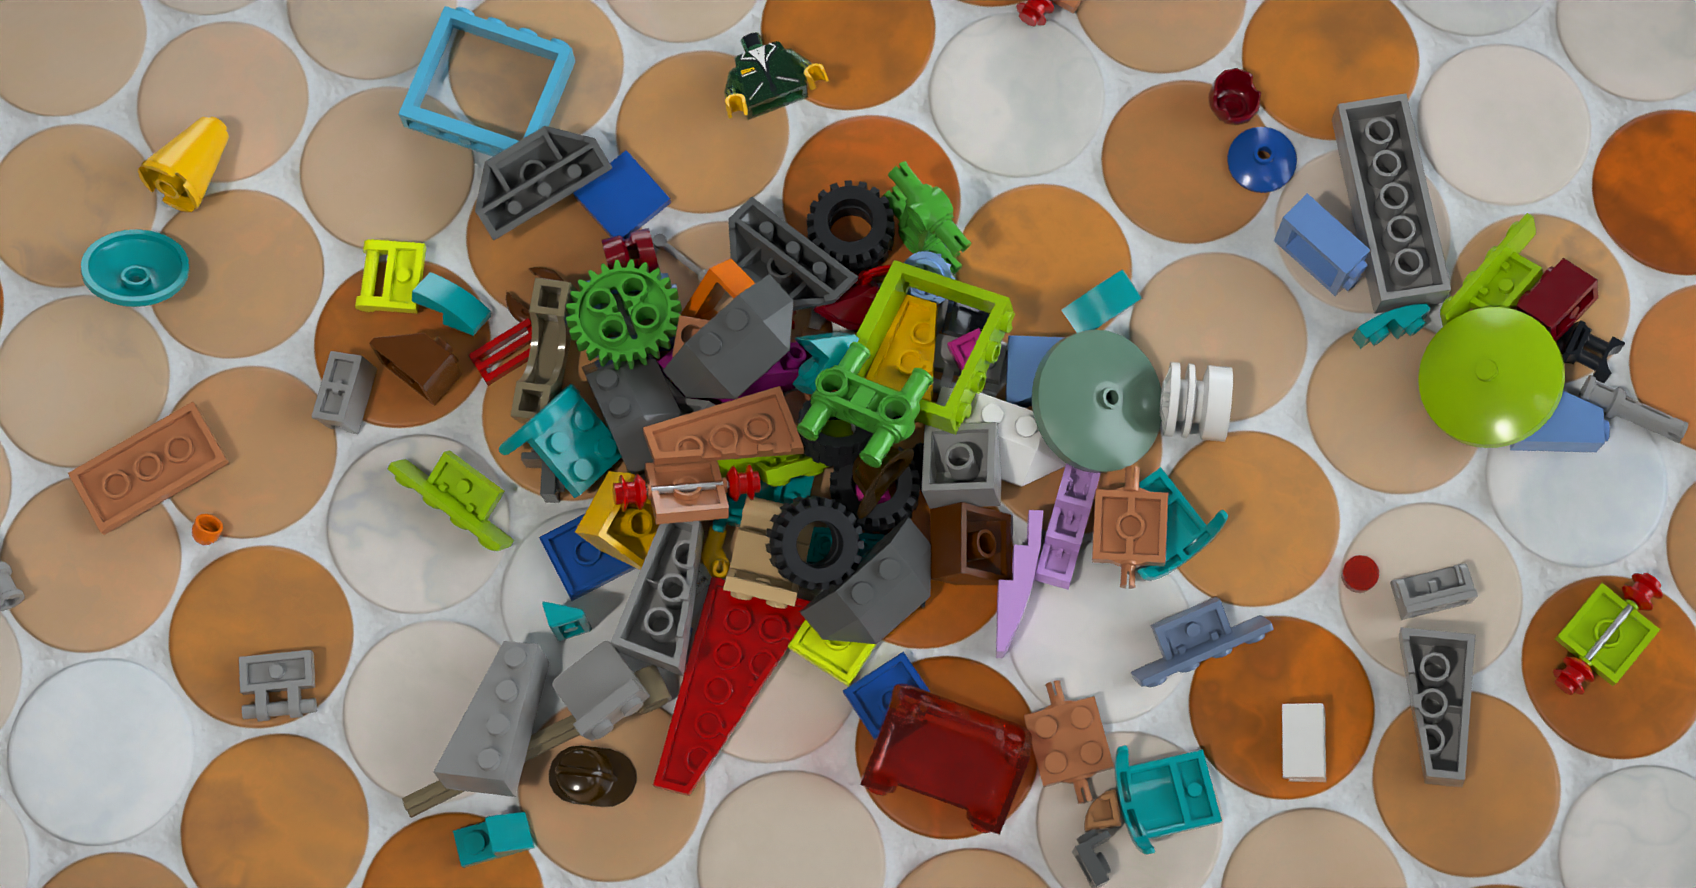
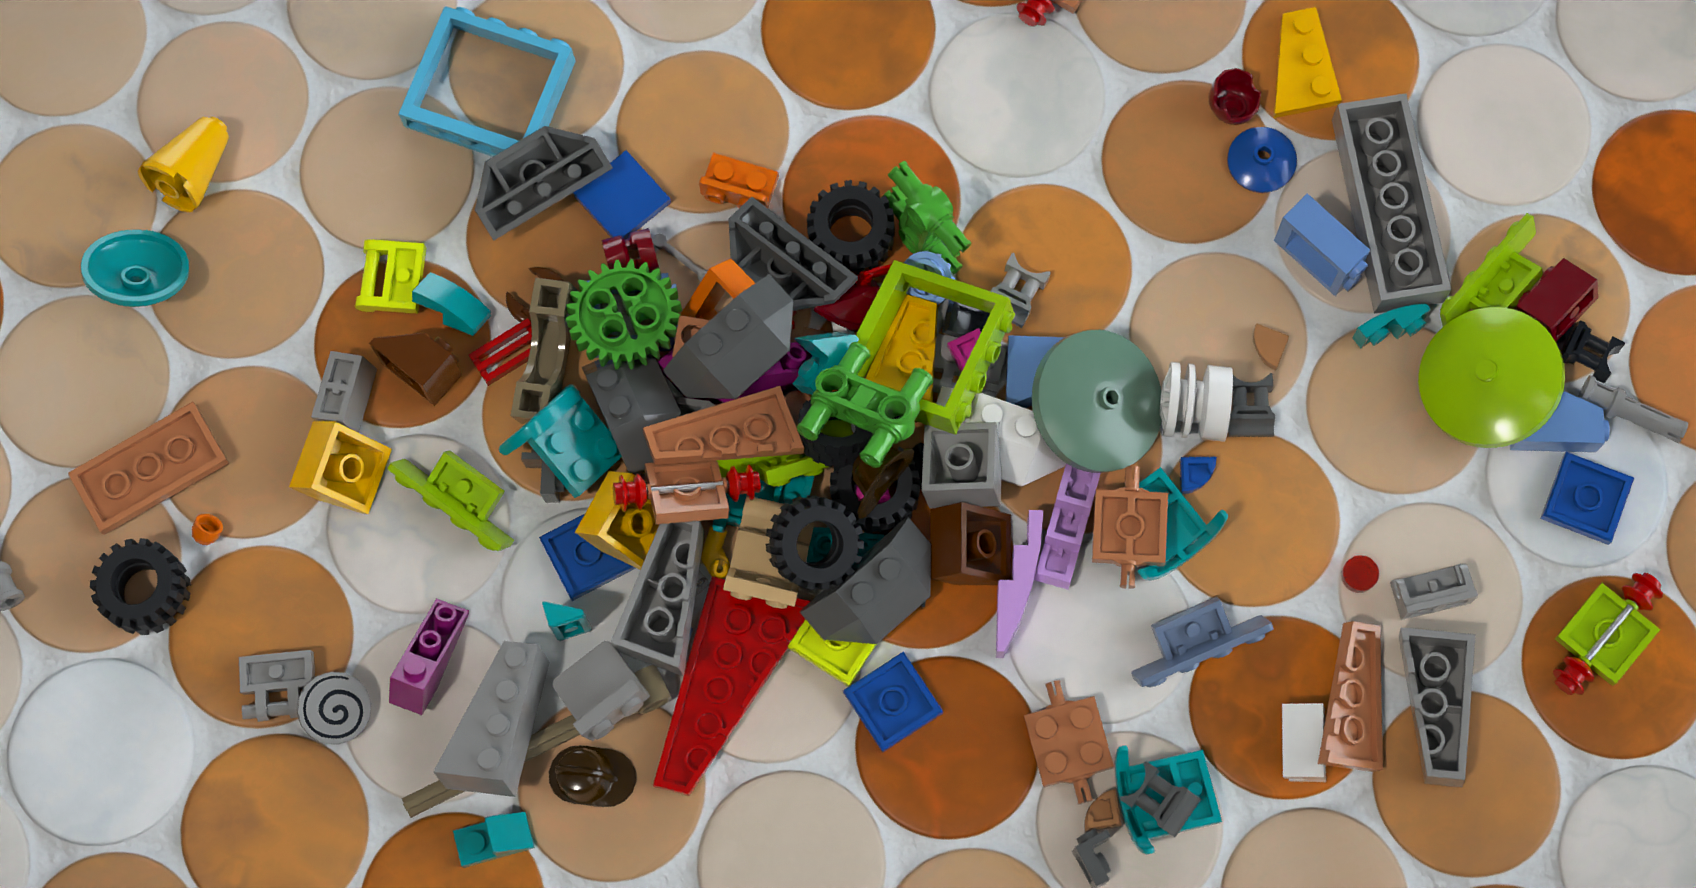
clear green torso [724,32,829,120] -> none
clear red windscreen [860,684,1032,835] -> none
teal slope [1062,269,1142,333] -> none
none -> black tyre [90,538,191,635]
none -> yellow slope [289,421,392,514]
none -> light grey tile [297,672,371,744]
none -> magenta slope [389,598,469,715]
none -> orange bracket [699,153,779,208]
none -> light grey piece [991,253,1051,328]
none -> dark grey piece [1120,761,1201,837]
none -> blue tile [1180,457,1217,494]
none -> dark grey piece [1229,373,1275,437]
none -> medium nougat tile [1253,323,1289,371]
none -> yellow wing [1273,7,1342,119]
none -> nougat wing [1318,621,1383,772]
none -> blue tile [1540,452,1634,545]

